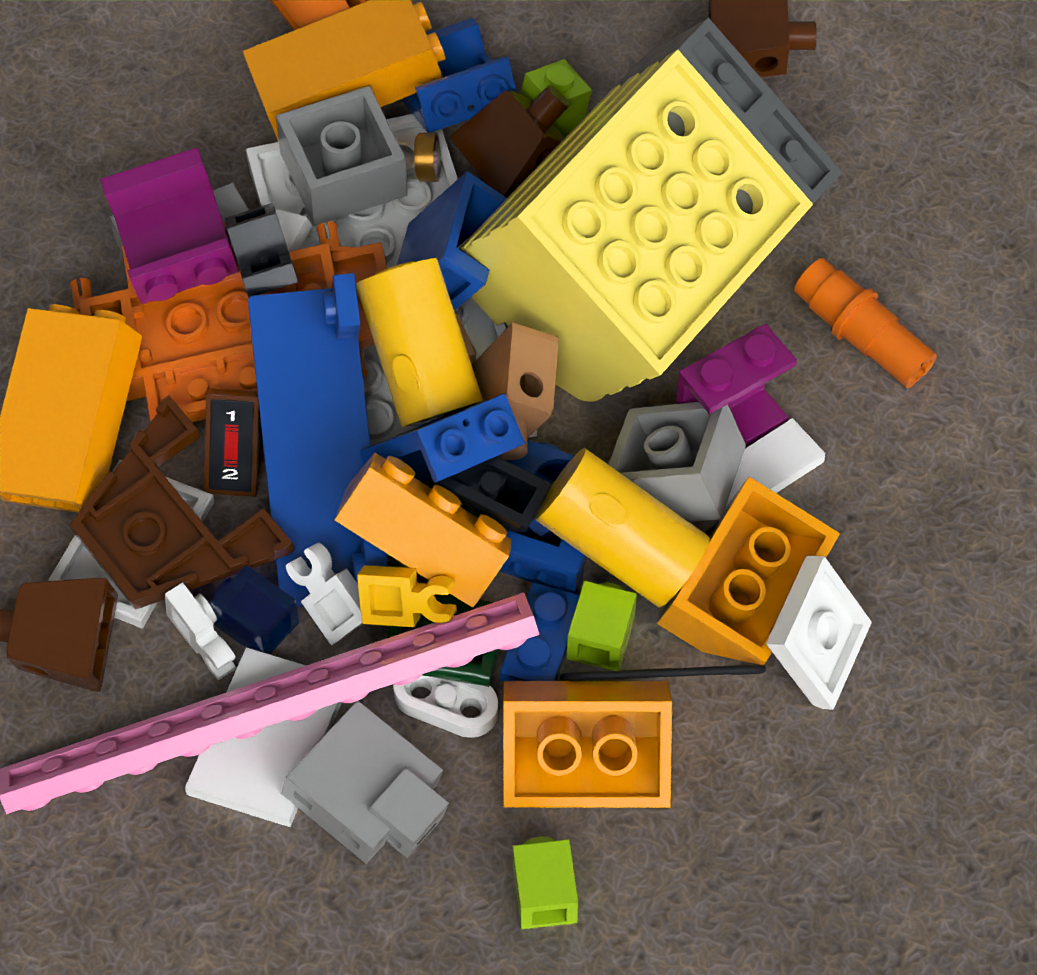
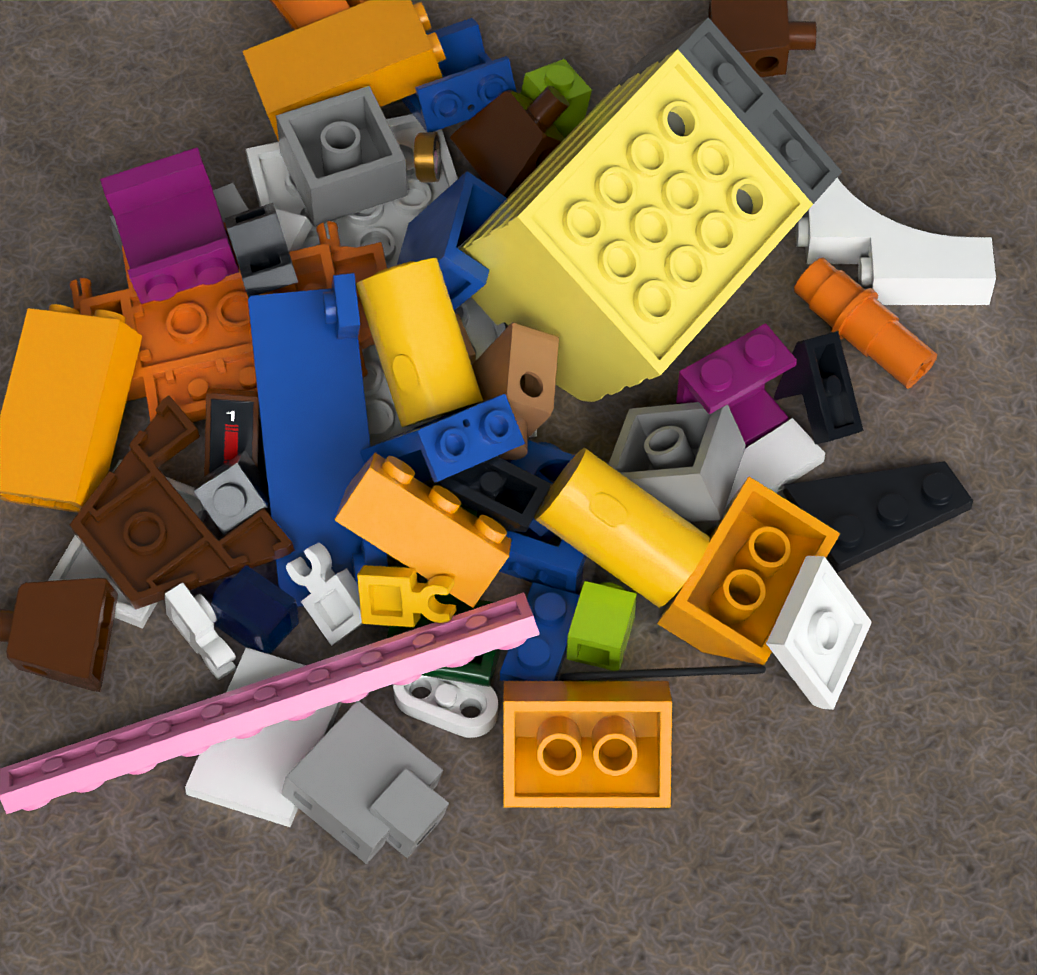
lime brick [513,837,578,929] -> none
none -> brick [193,450,270,535]
none -> black slope [774,331,864,444]
none -> black wing [783,461,973,573]
none -> white arch [796,178,996,305]

